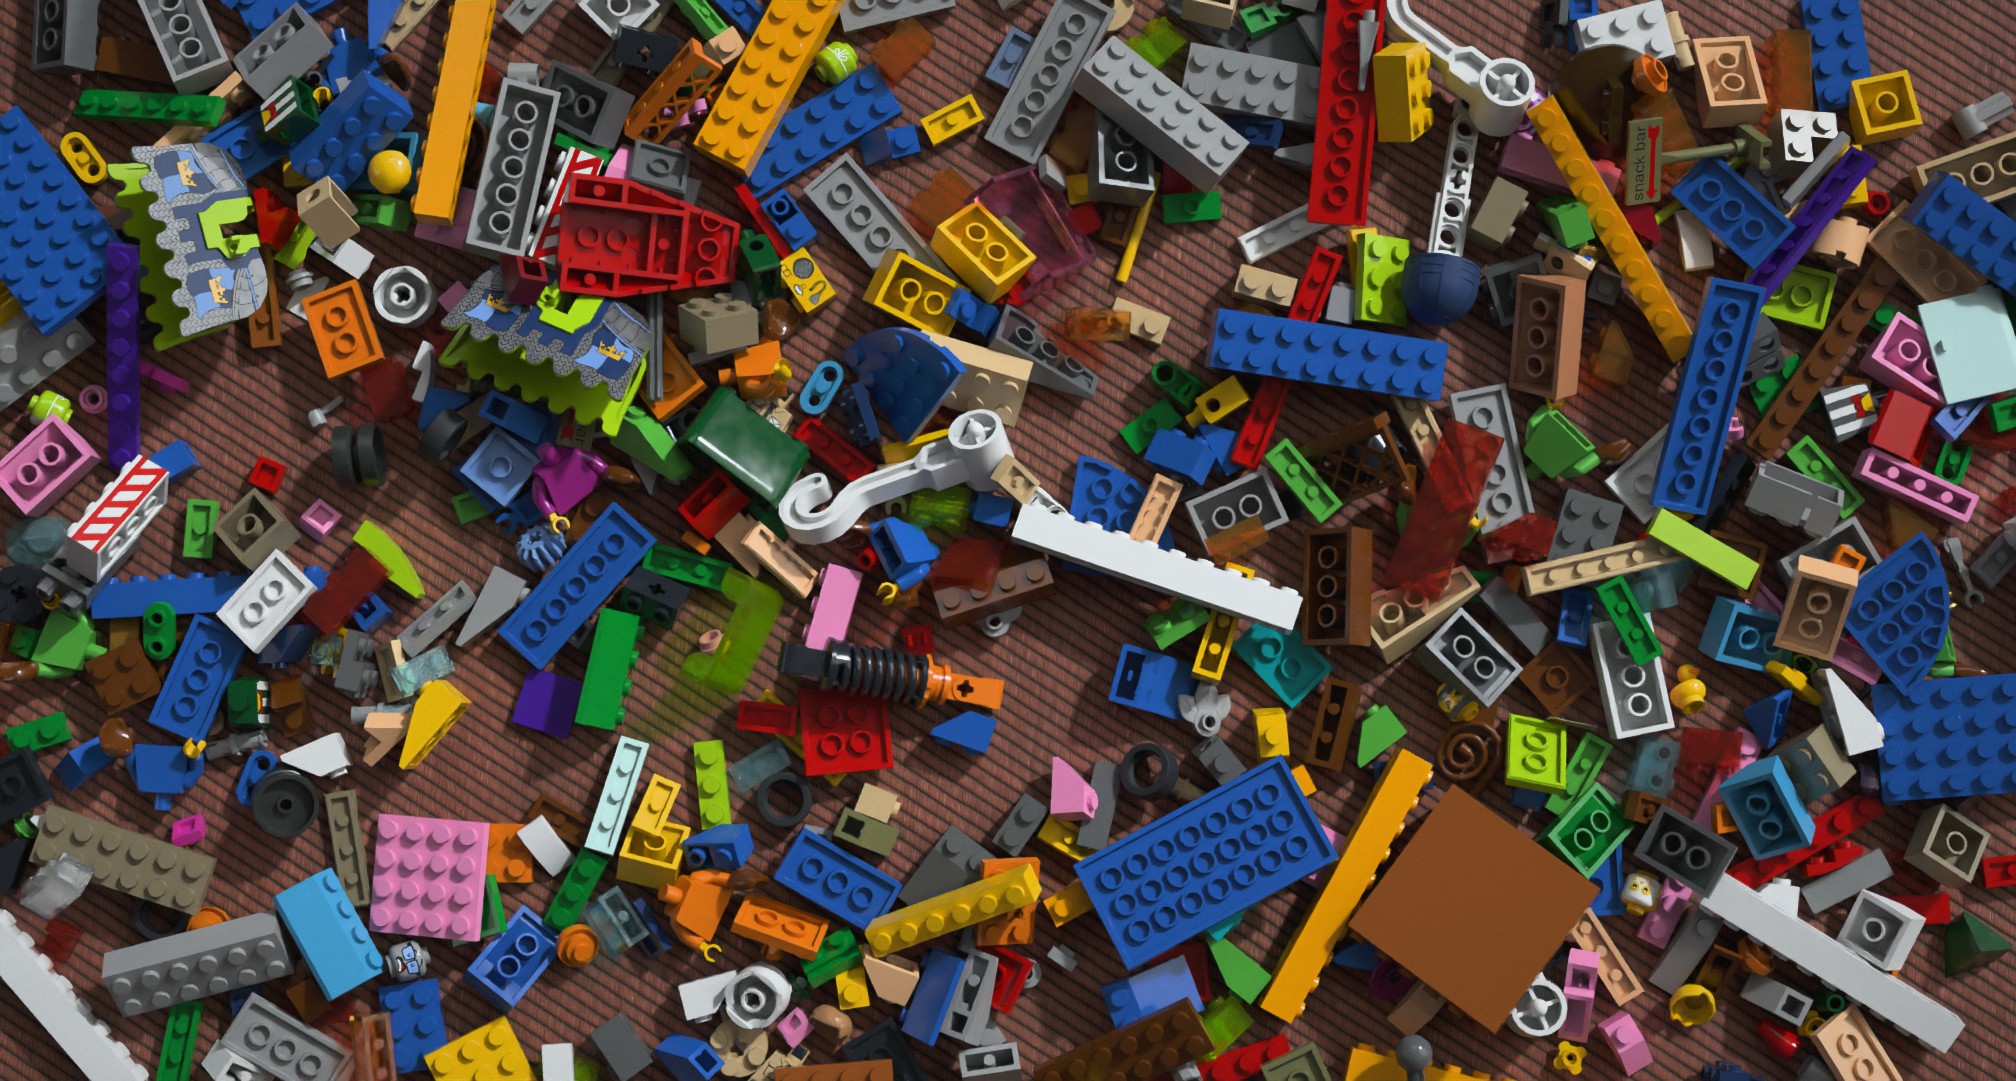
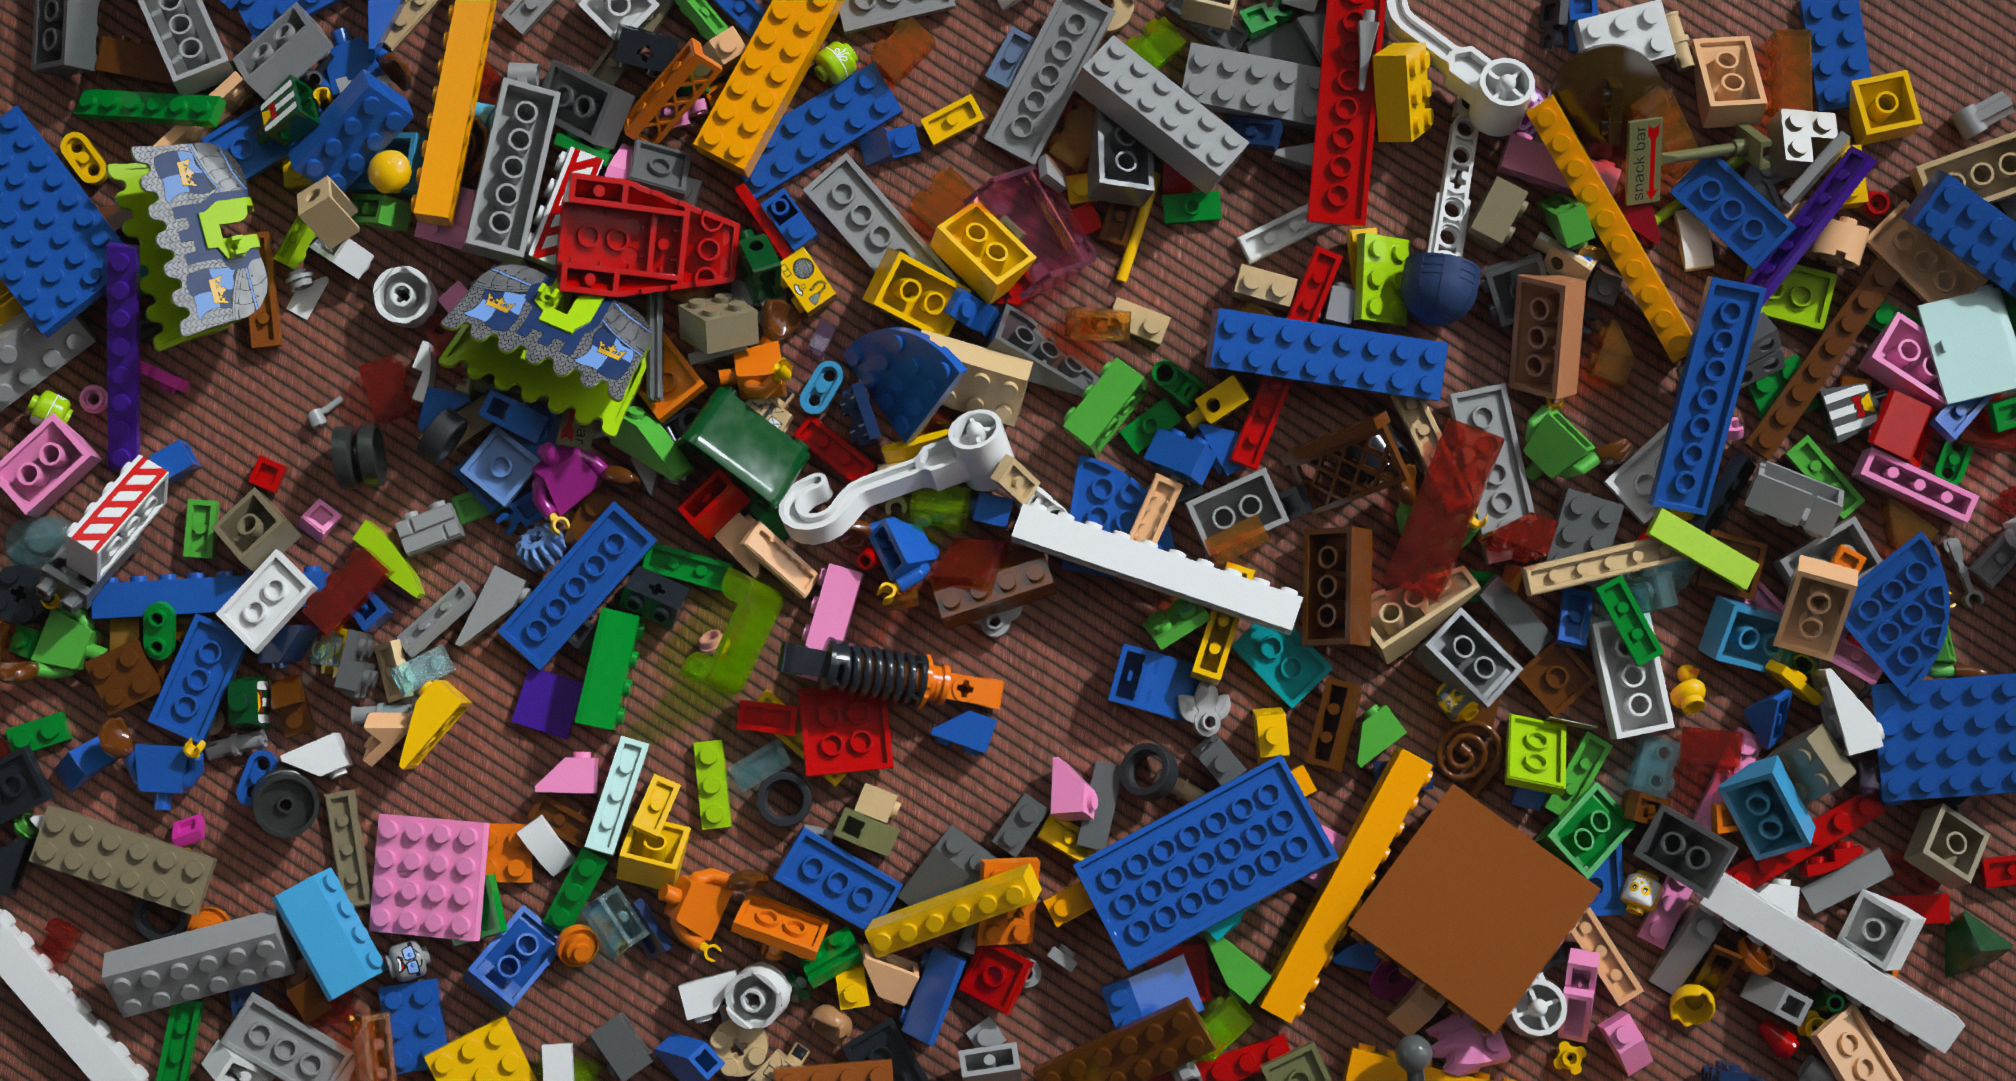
clear brick [19,852,95,921] -> none
red slope [253,187,301,252] -> none
orange plate [301,279,386,381] -> none
dark red slope [499,254,548,306] -> none
orange tile [681,530,713,557] -> none
blue slope [681,824,755,868] -> none
bright pink tile [776,1007,815,1048] -> none
red tile [901,623,935,656] -> none
light grey slope [939,948,999,1046] -> none
bright green plate [1263,438,1343,523] -> none
orange plate [1631,53,1668,97] -> none
none -> light grey brick [395,500,466,557]
none -> bright pink slope [535,752,599,793]
none -> clear purple piece [807,319,838,359]
none -> bright green slope [1063,357,1149,458]
none -> bright pink plate [1425,1014,1511,1076]

